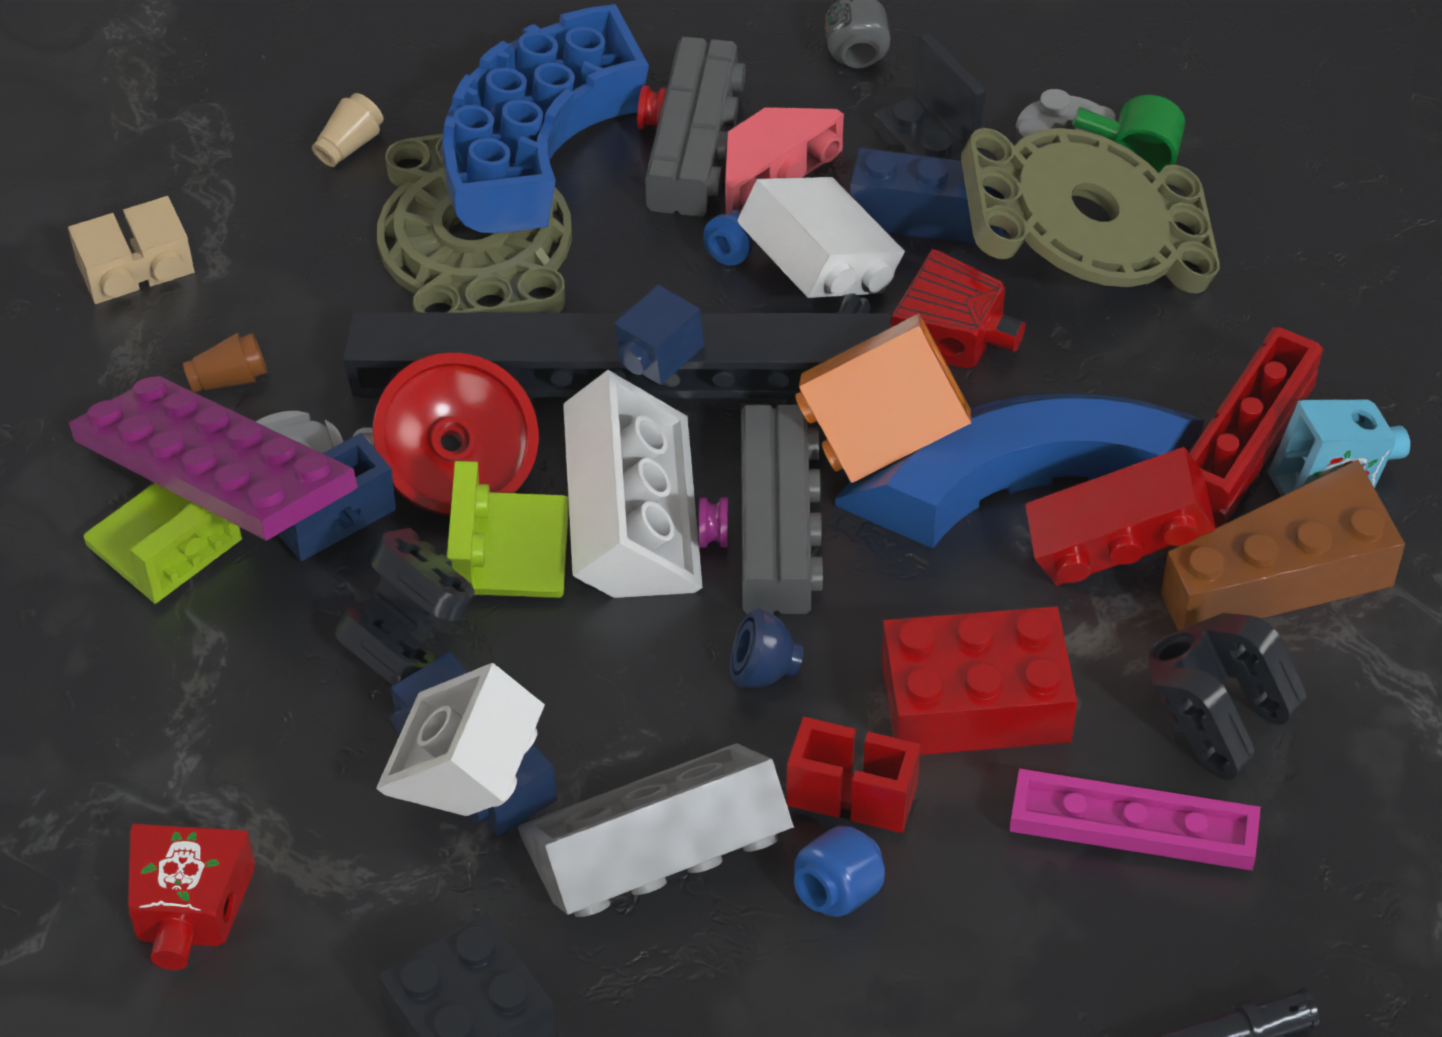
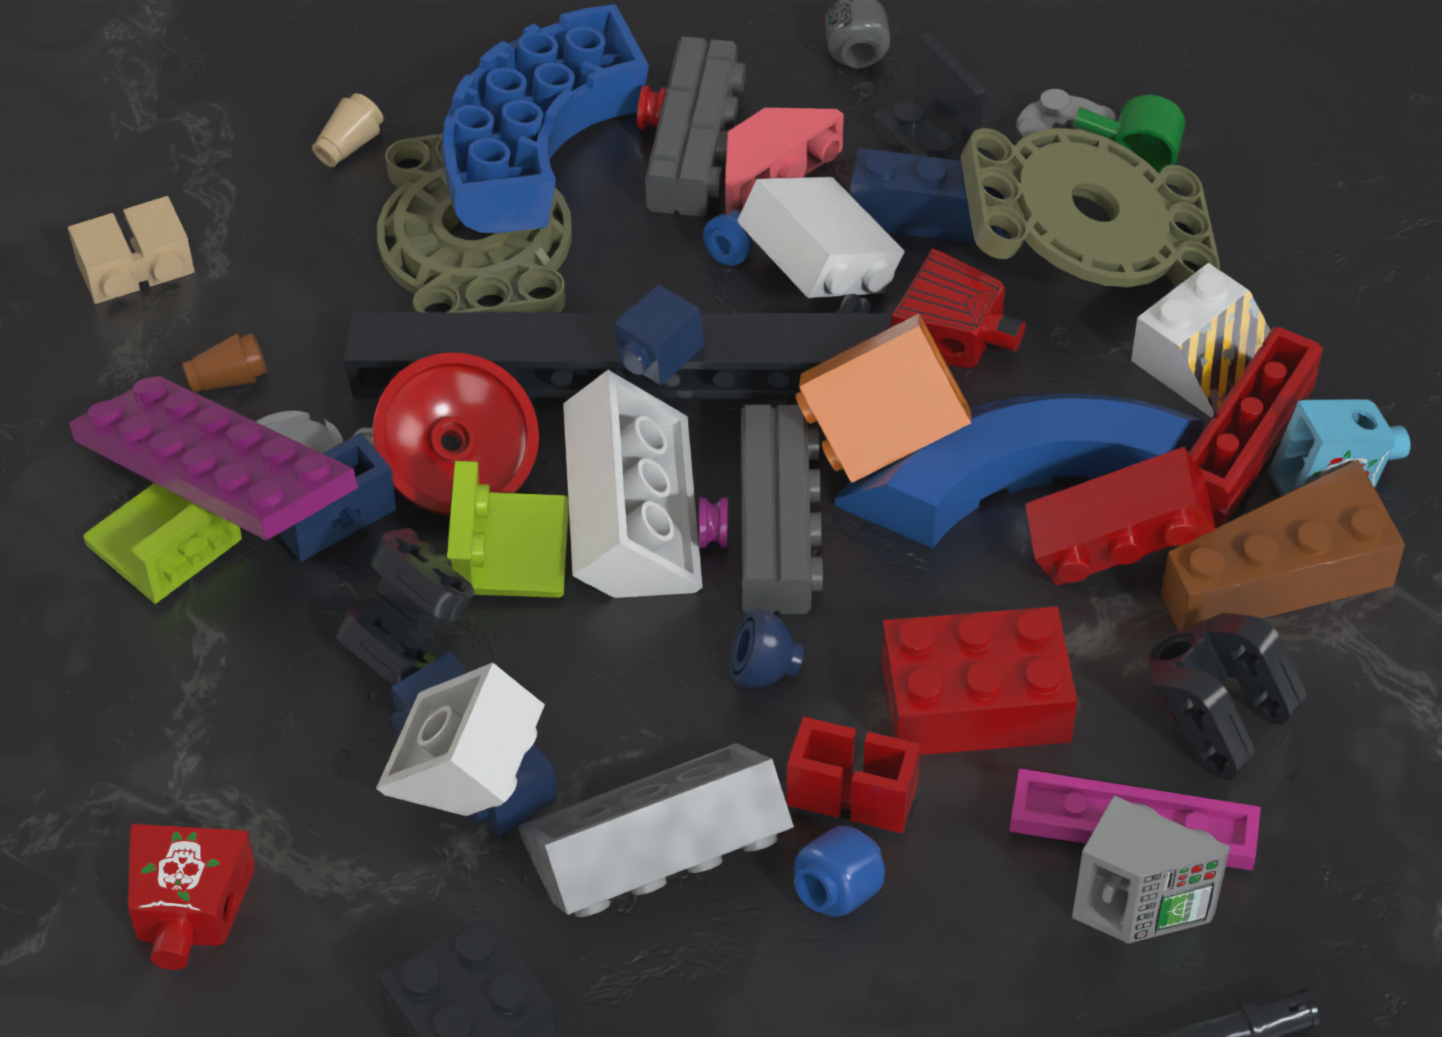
none -> light grey slope [1072,795,1230,944]
none -> slope [1131,263,1271,418]

